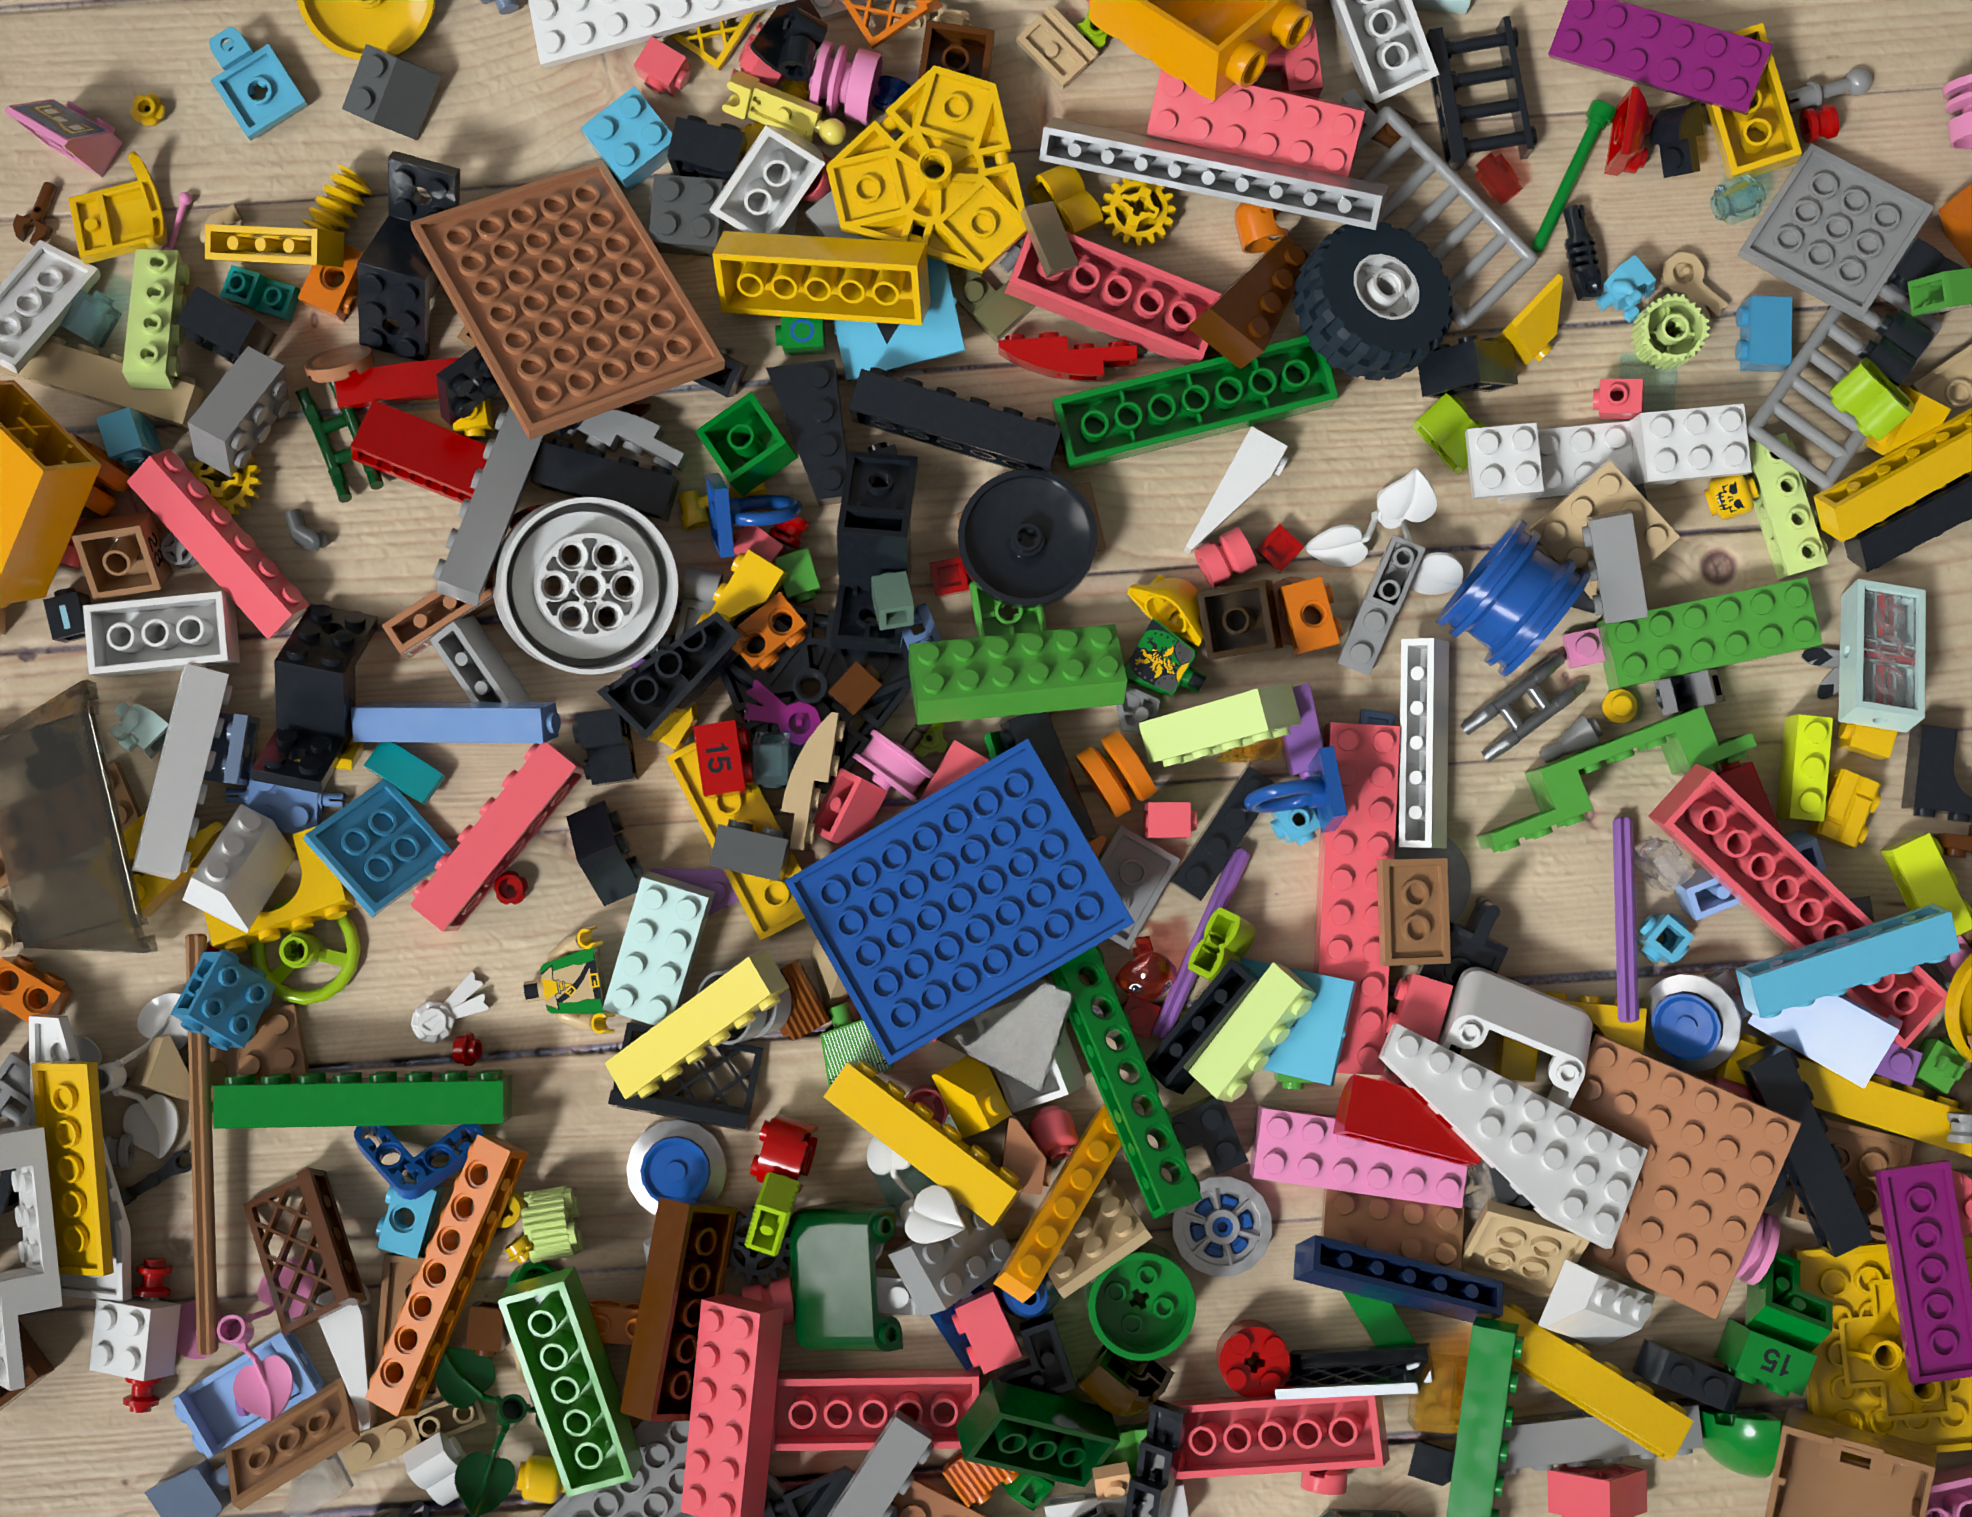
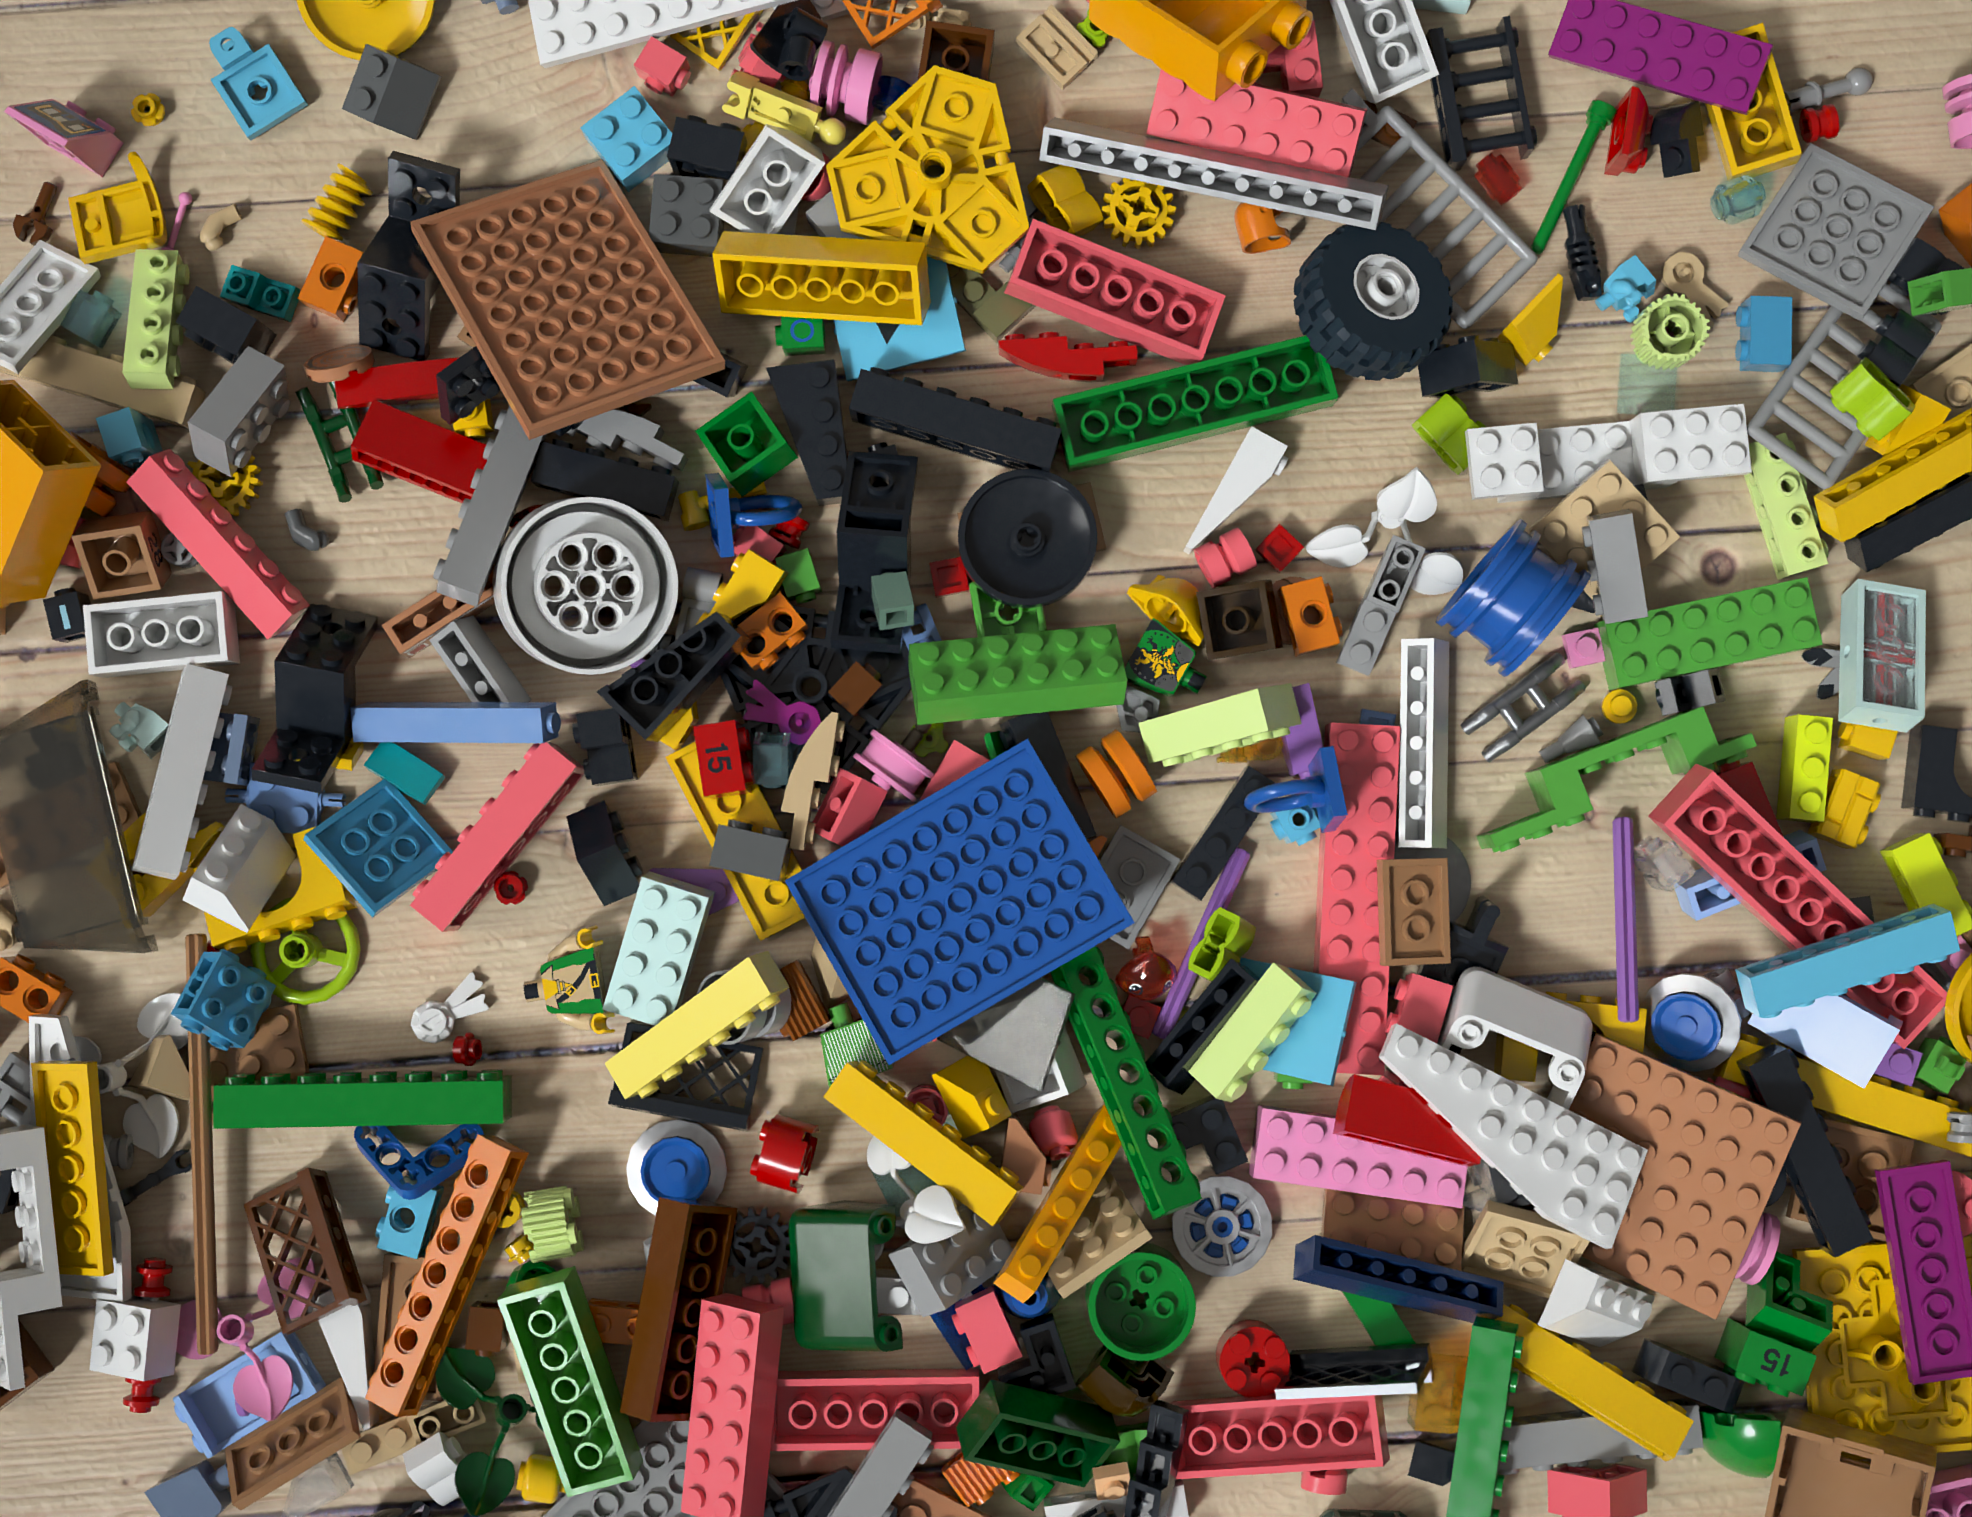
yellow brick [205,224,344,267] -> none
lime brick [744,1172,800,1256] -> none
dark tan slope [1020,201,1079,278] -> none
coral brick [1144,802,1197,839] -> none
reddish brown wedge [1187,235,1310,369] -> none
coral brick [1593,379,1645,420] -> none
medium azure brick [1637,913,1695,964] -> none
yellow head [1704,475,1759,520] -> none

